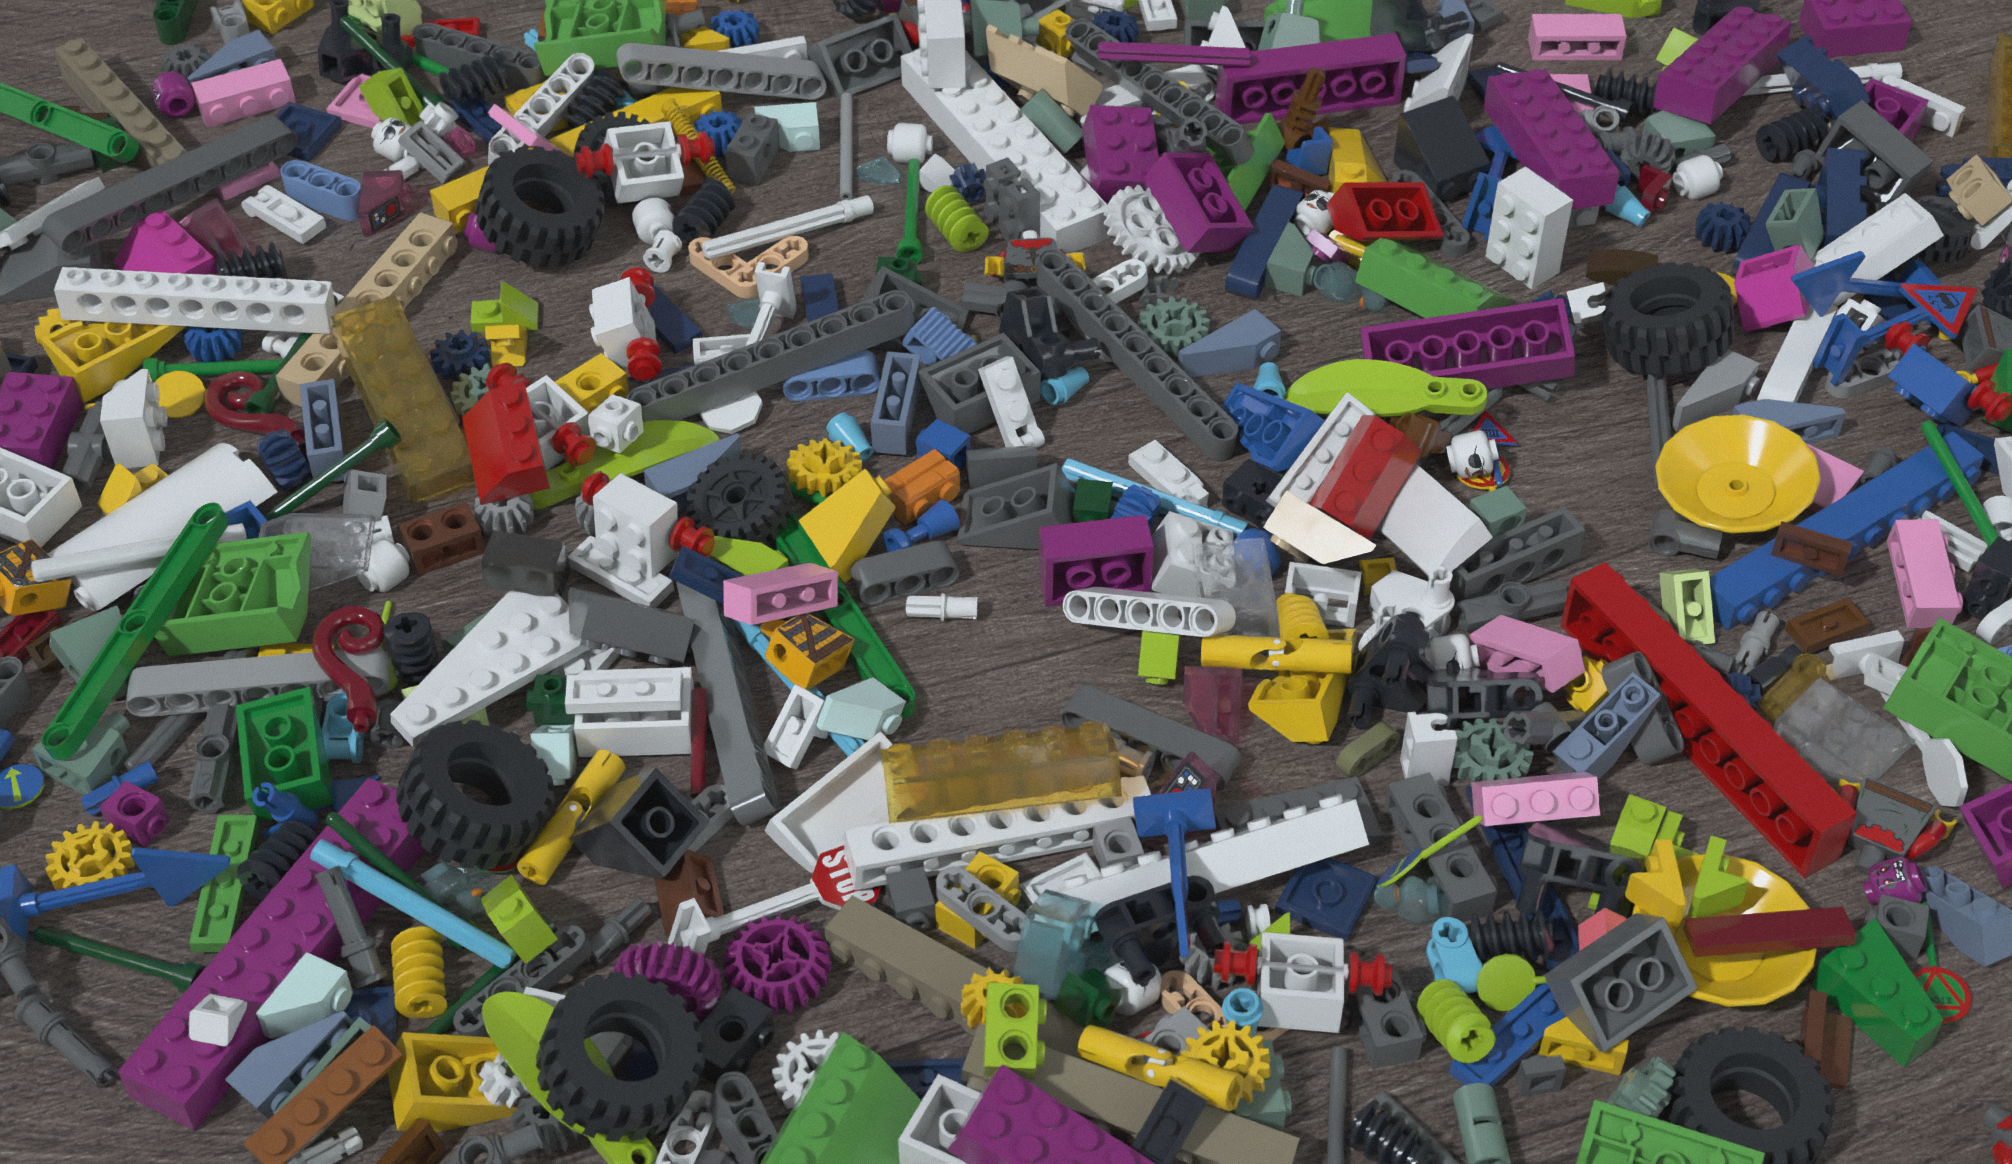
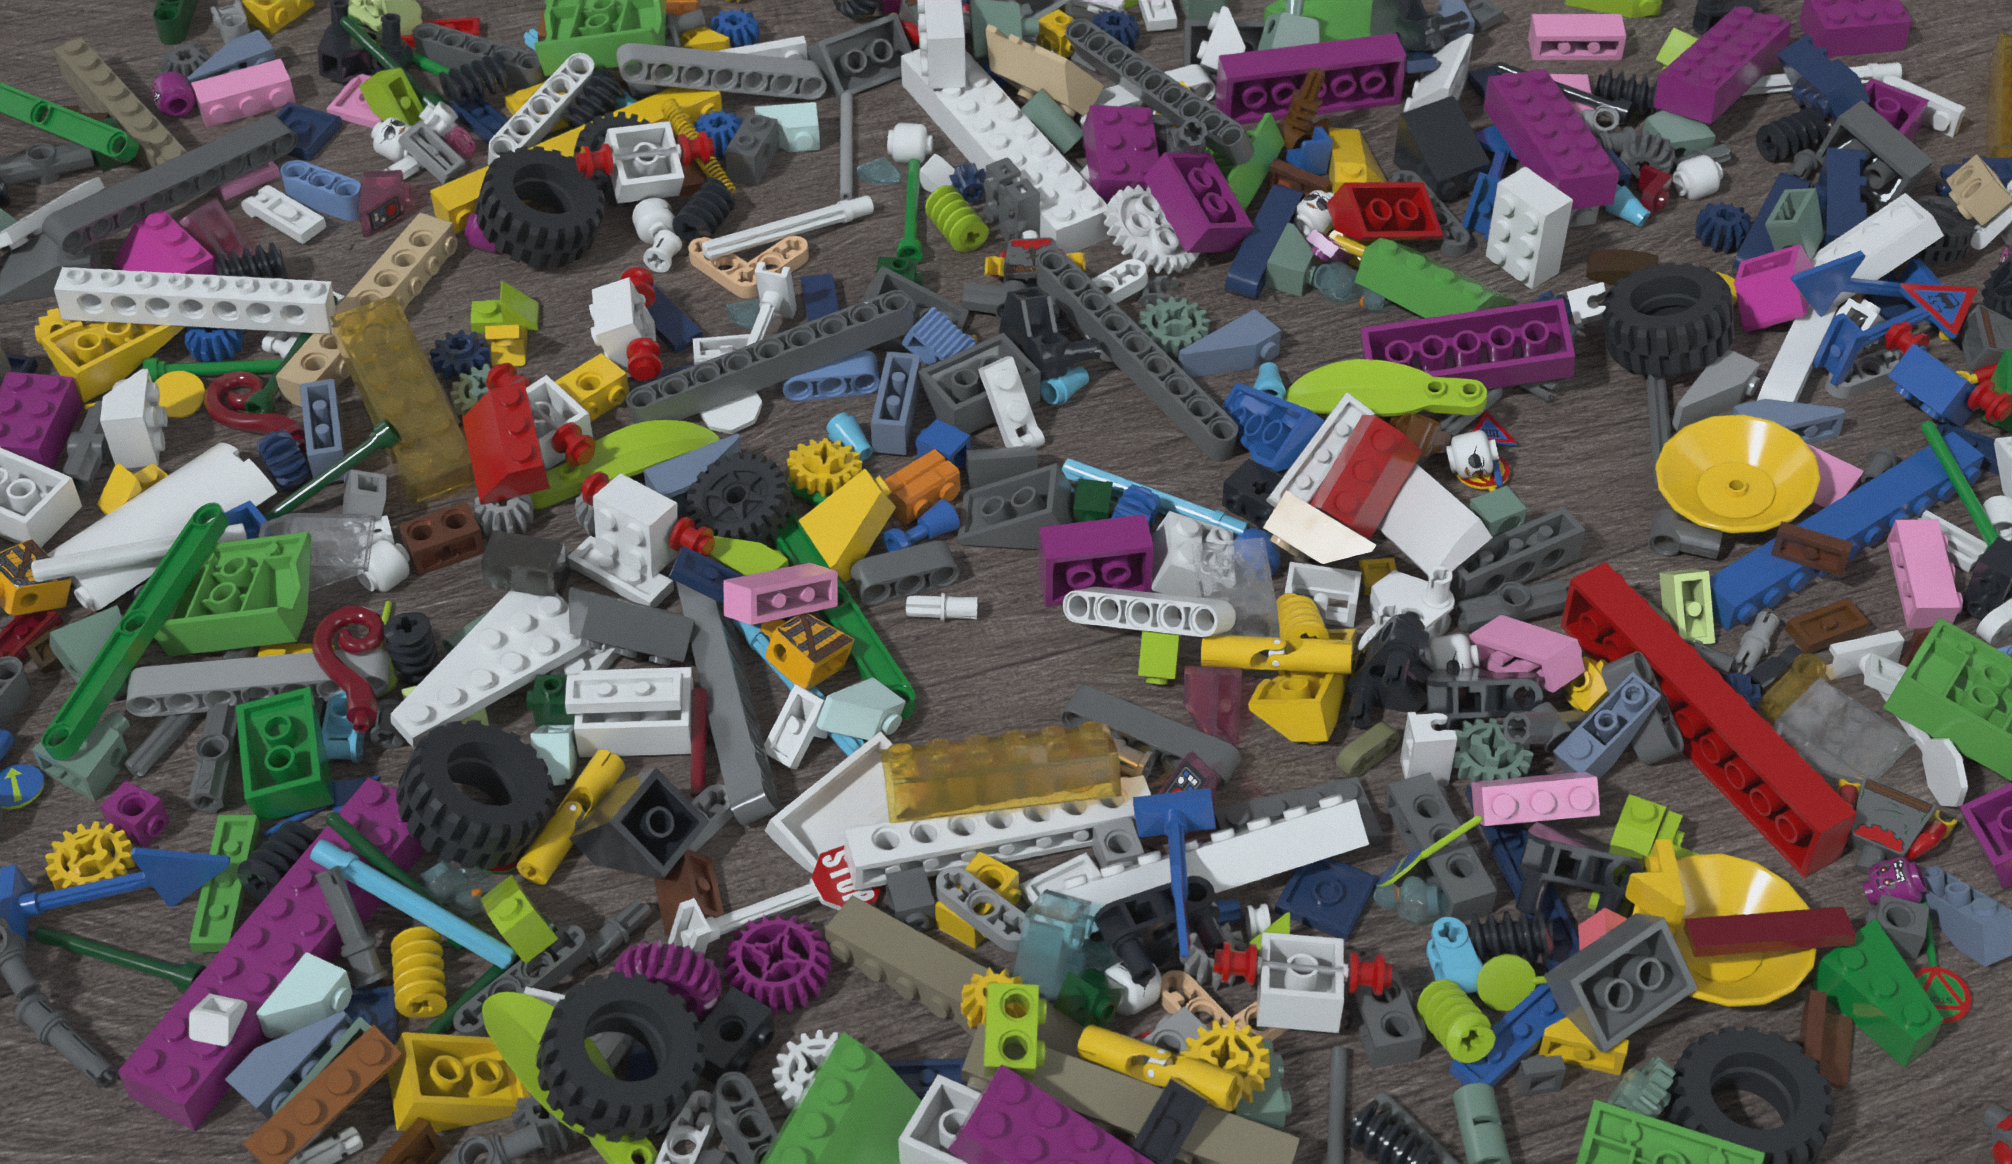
blue axle [81,760,160,816] -> none
blue pin [252,782,318,829] -> none
white gear [478,1054,529,1108] -> none
bright pink tile [488,104,568,157] -> none
white brick [588,394,644,453] -> none
magenta axle [1097,42,1251,67] -> none
white hinge [1128,440,1209,508] -> none
medium azure cone [1222,988,1263,1038] -> none
lime slope [1686,835,1749,919] -> none

